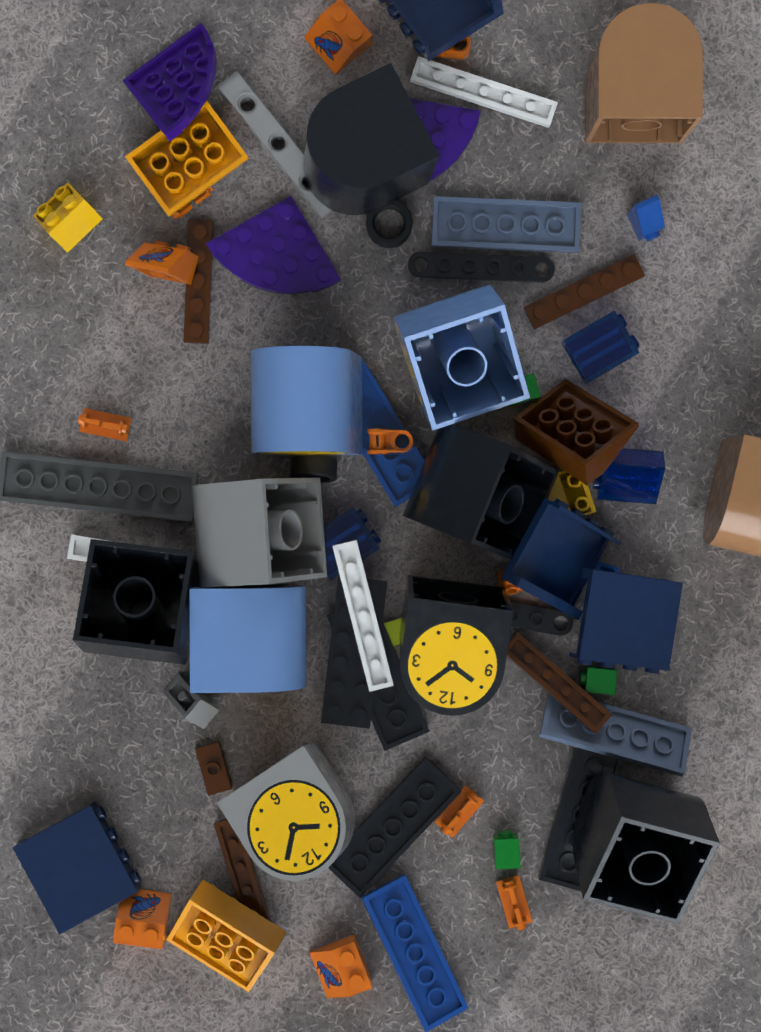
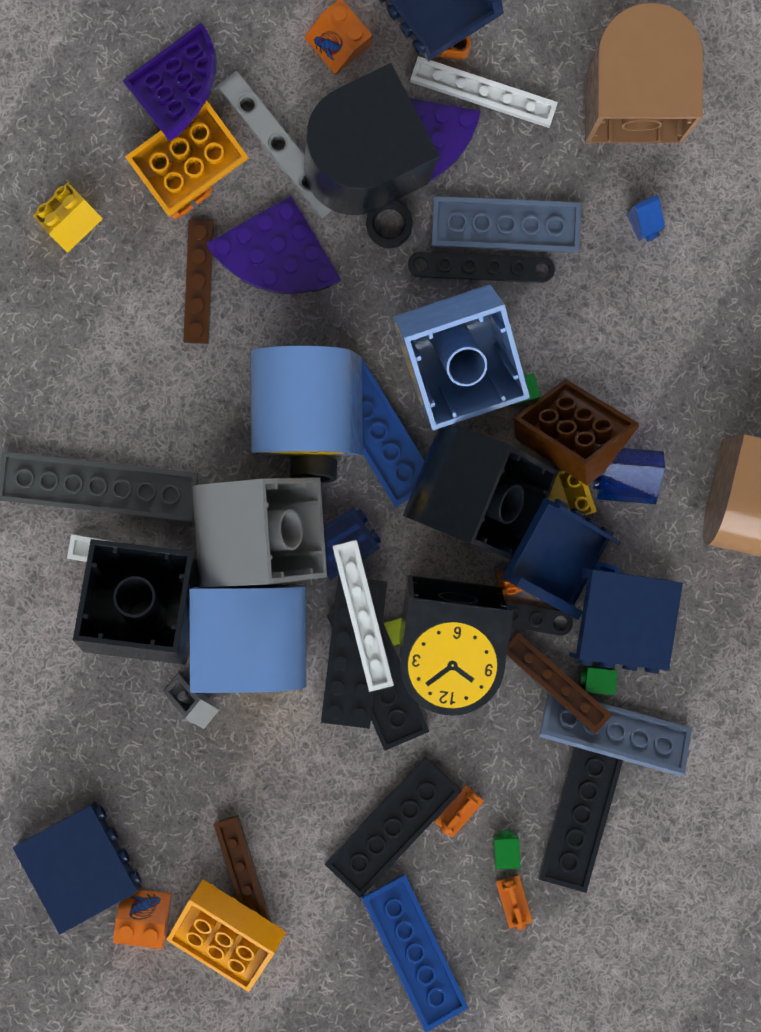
orange hinge [78,408,132,442] -> none
orange slope [125,240,199,285] -> none
reddish brown plate [195,741,232,796] -> none
brick [217,742,356,881] -> none
orange slope [309,934,373,998] -> none
orange piece [367,429,414,454] -> none
reddish brown plate [524,254,645,330] -> none
clear blue brick [561,310,640,385] -> none
black brick [573,771,720,924] -> none

